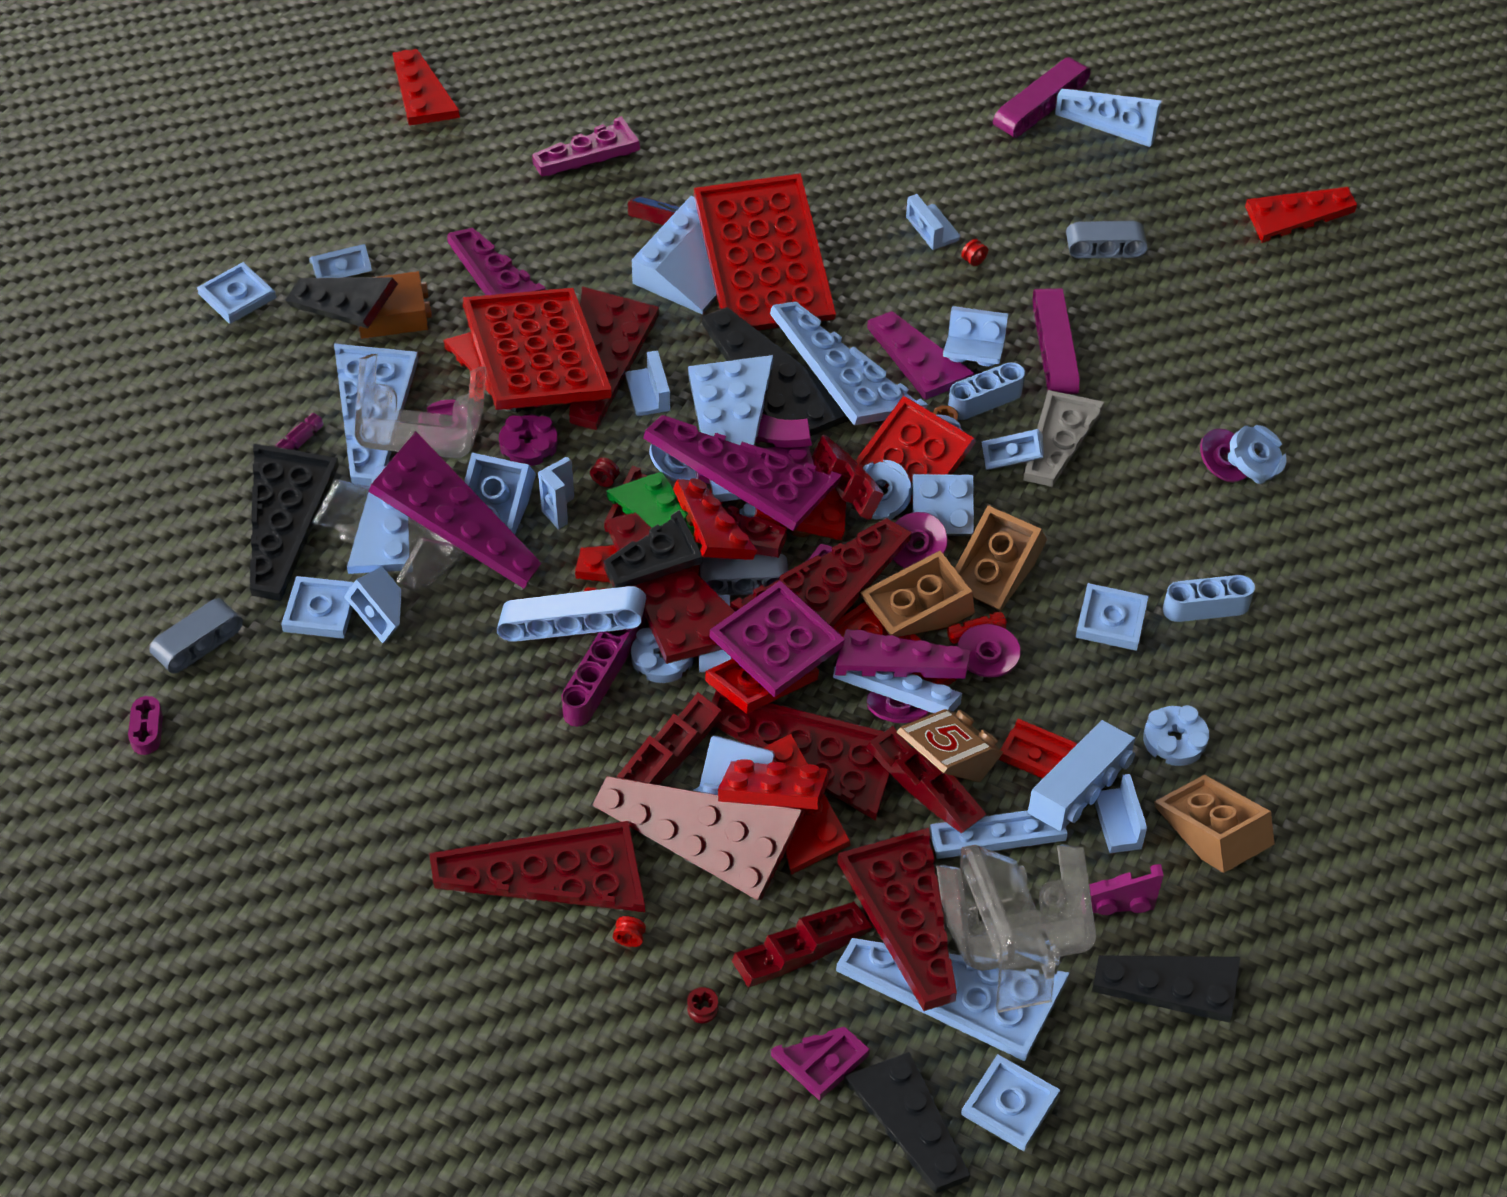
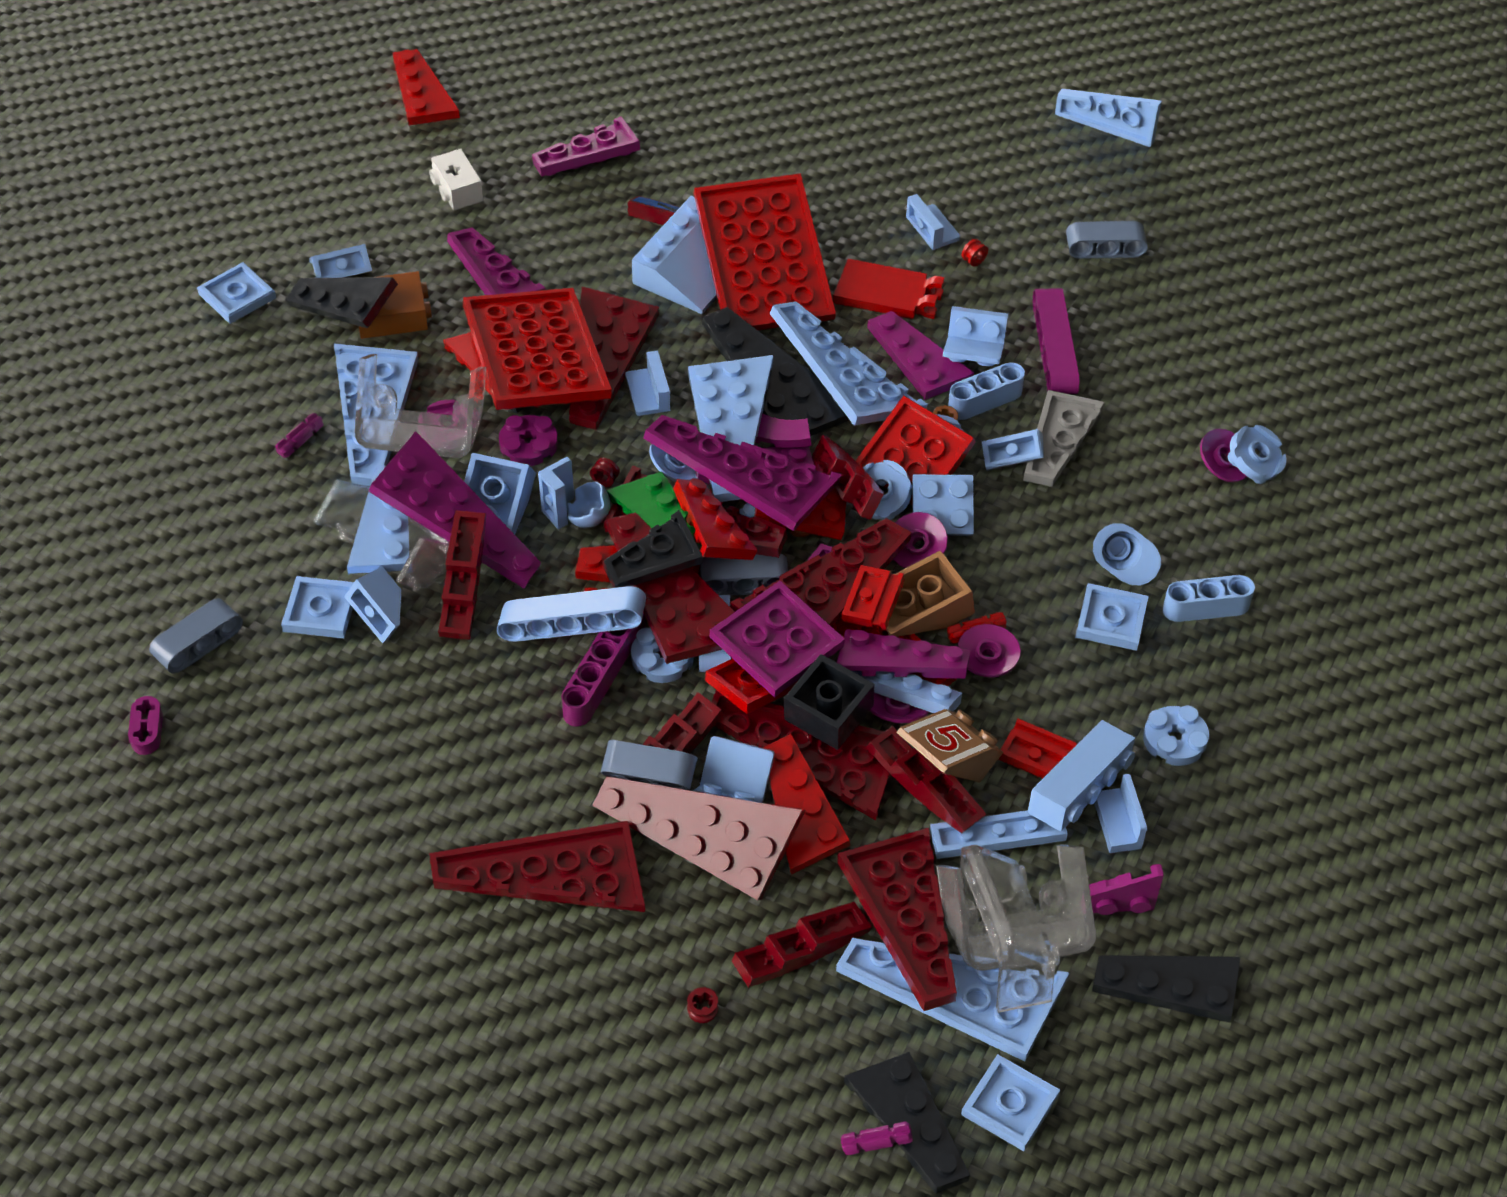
black wing [250,443,339,601] -> none
red bush [613,916,646,947] -> none
red plate [718,759,829,810] -> none
magenta wing [771,1026,870,1101] -> none
medium nougat slope [955,506,1047,611] -> none
magenta beam [993,57,1091,138] -> none
medium nougat slope [1154,775,1275,873] -> none
red wing [1245,187,1357,243] -> none
none -> white brick [429,149,483,211]
none -> dark red slope [438,510,486,640]
none -> light blue hair [567,482,611,528]
none -> sand blue beam [600,740,698,790]
none -> black brick [784,654,875,750]
none -> red tile [833,258,945,319]
none -> red plate [841,565,905,630]
none -> magenta axle [841,1122,913,1155]
none -> light blue piece [1093,523,1161,586]

